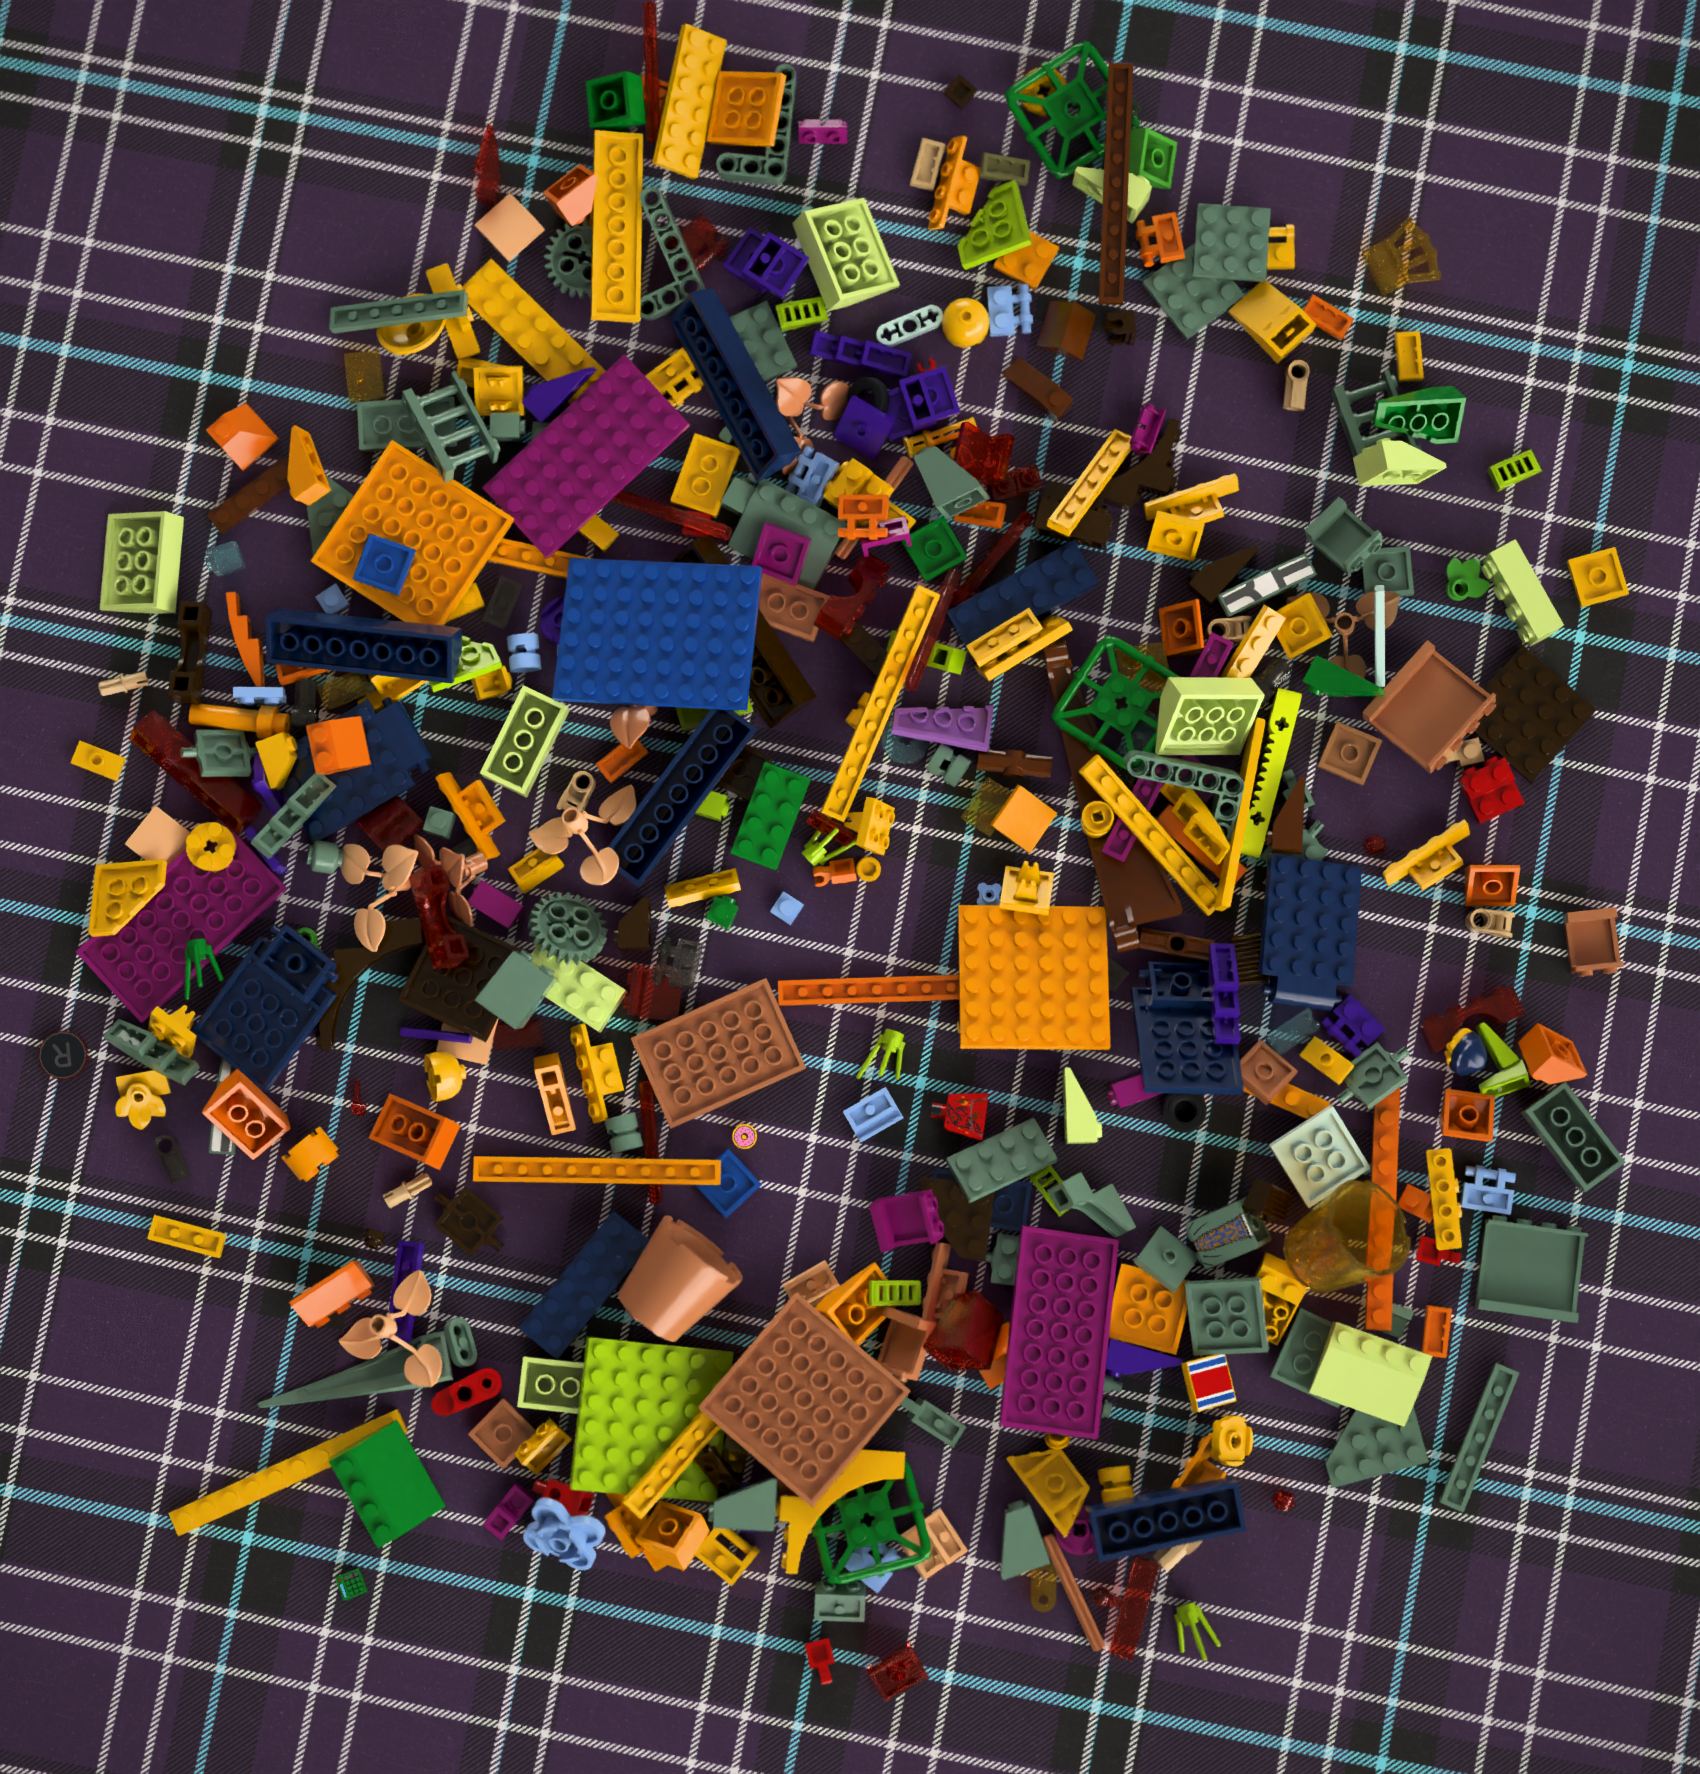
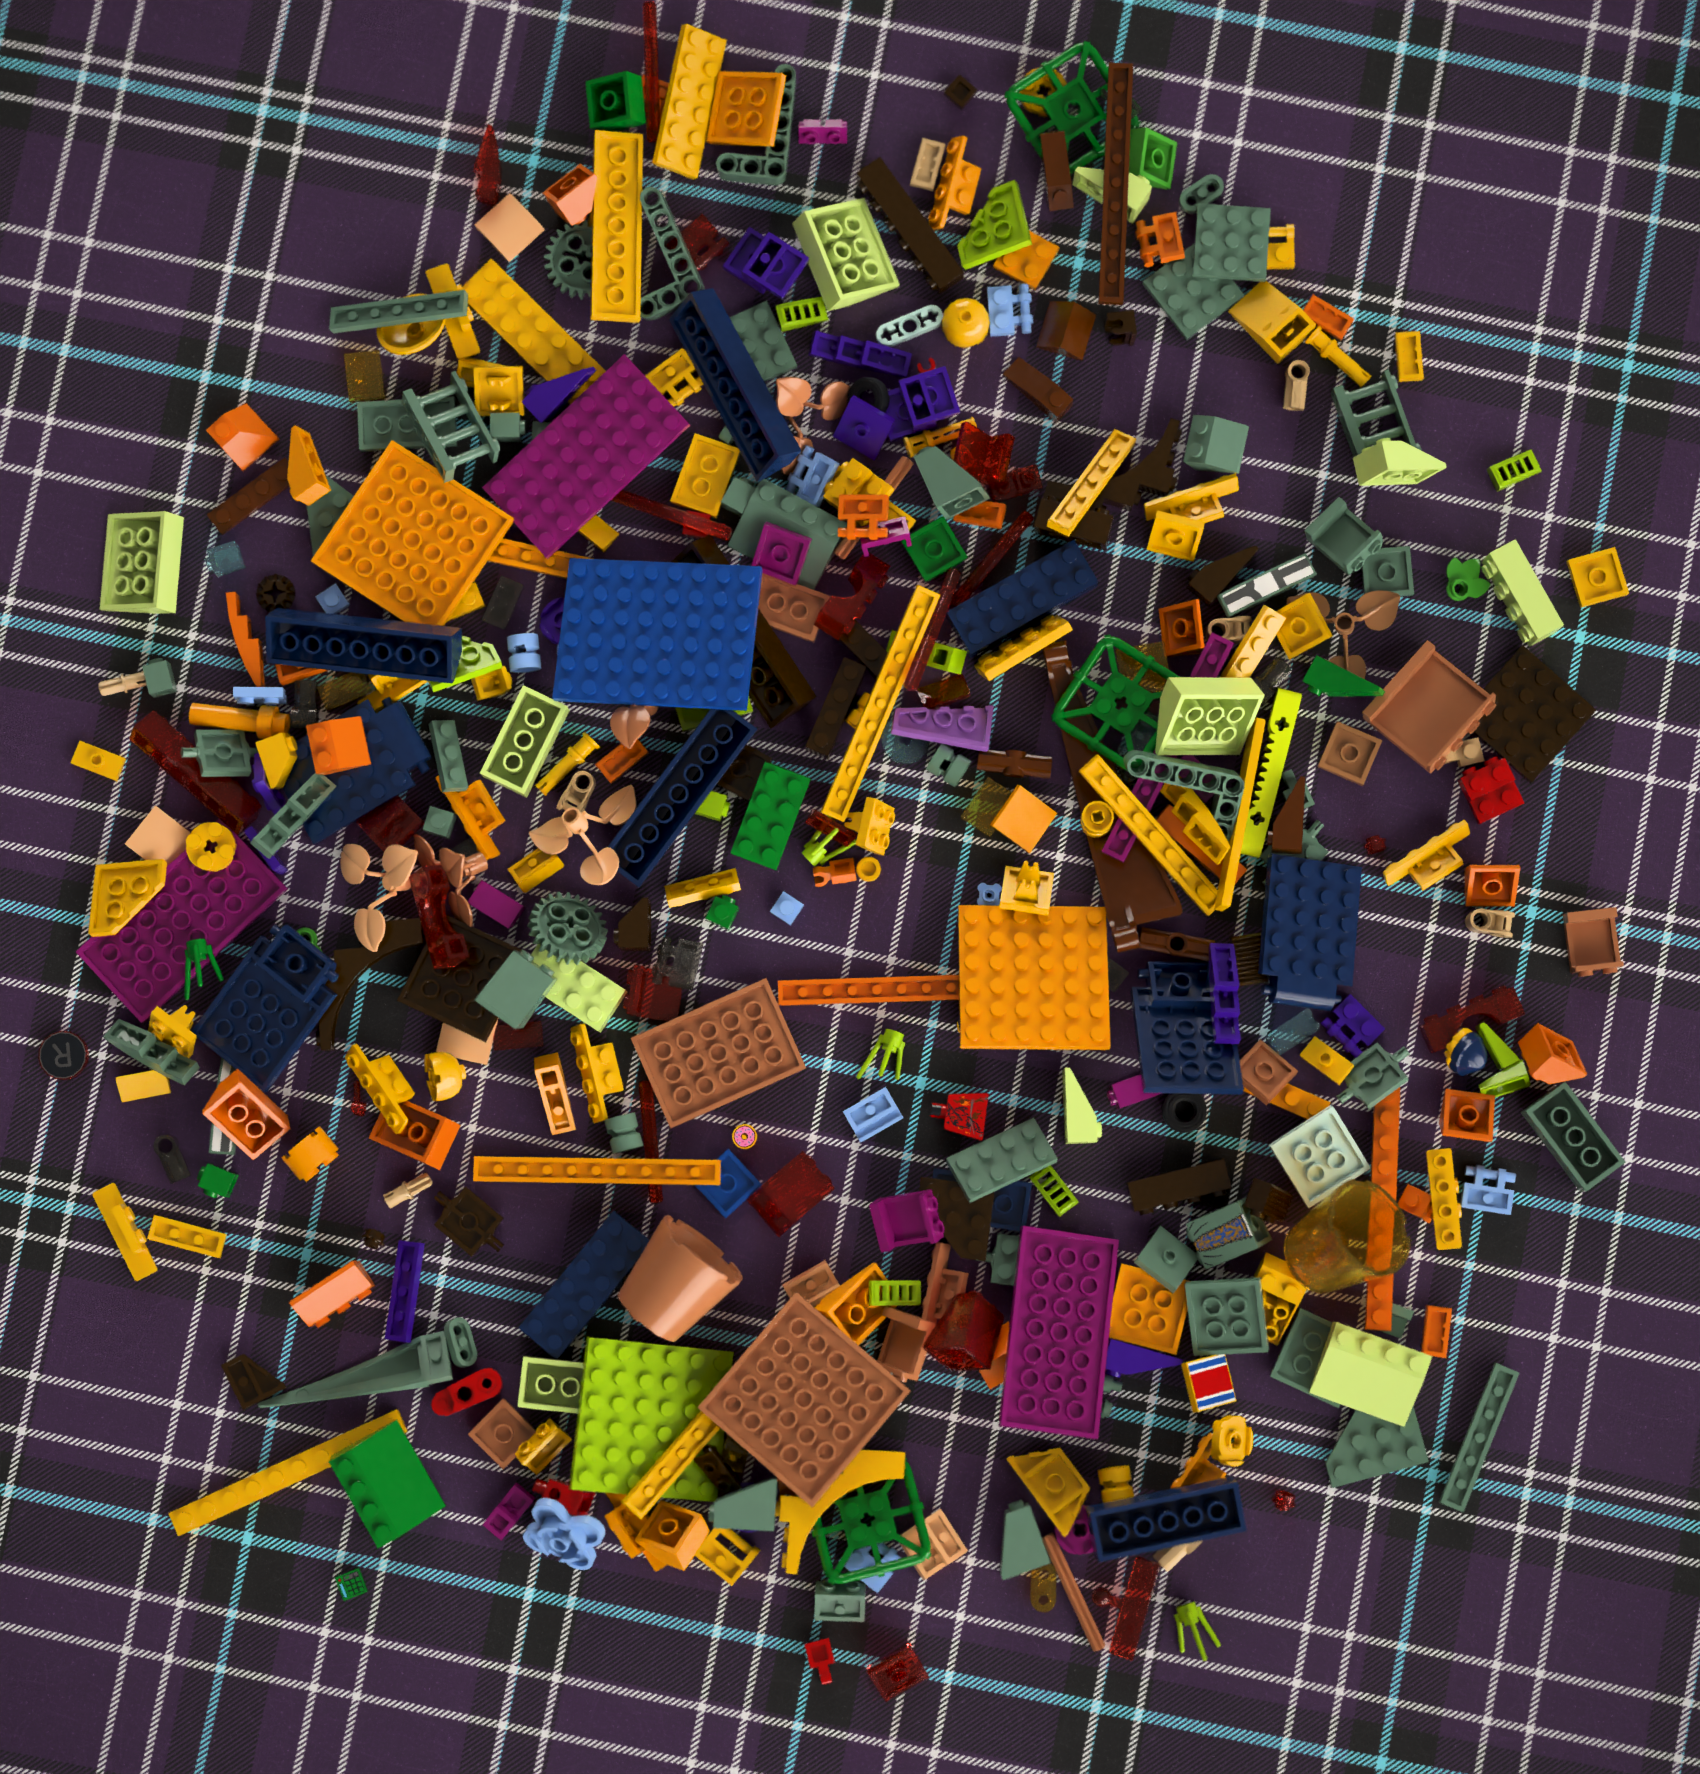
yellow plate [115,1083,166,1130] -> none
dark brown arch [168,601,213,705] -> none
sand green head [306,840,343,874] -> none
light nougat plant [339,1270,442,1387] -> none
blue tile [352,533,416,596] -> none
dark purple bar [400,1026,473,1044] -> none
sand green hinge [900,1396,966,1448] -> none
yellow plate [966,608,1042,667] -> none
olive plate [979,152,1030,186] -> none
yellow plate [1045,1433,1070,1450] -> none
sand green arch [1047,1172,1136,1237] -> none
magenta hinge [1129,403,1166,456] -> none
clear yellow plate [1361,216,1442,296] -> none
green wedge [1372,386,1466,444] -> none
light aqua tile [1374,585,1385,687] -> none
red plate [1415,1236,1461,1266] -> none
sand green panel [1474,1215,1588,1323] -> none
none -> yellow bracket [92,1183,158,1281]
none -> sand green brick [142,658,177,698]
none -> green brick [197,1163,239,1198]
none -> dark brown wing [221,1354,287,1410]
none -> dark brown gear [256,574,295,612]
none -> yellow bracket [345,1043,415,1134]
none -> sand green plate [428,720,468,792]
none -> yellow pin [535,732,600,796]
none -> clear red slope [747,1151,835,1237]
none -> dark brown brick [805,657,867,760]
none -> dark brown brick [855,157,964,295]
none -> clear red slope [916,673,971,709]
none -> reddish brown slope [1040,130,1074,211]
none -> dark brown brick [1126,1159,1231,1216]
none -> sand green plate [1179,174,1224,214]
none -> sand green slope [1183,415,1249,474]
none -> yellow pin [1305,326,1371,388]

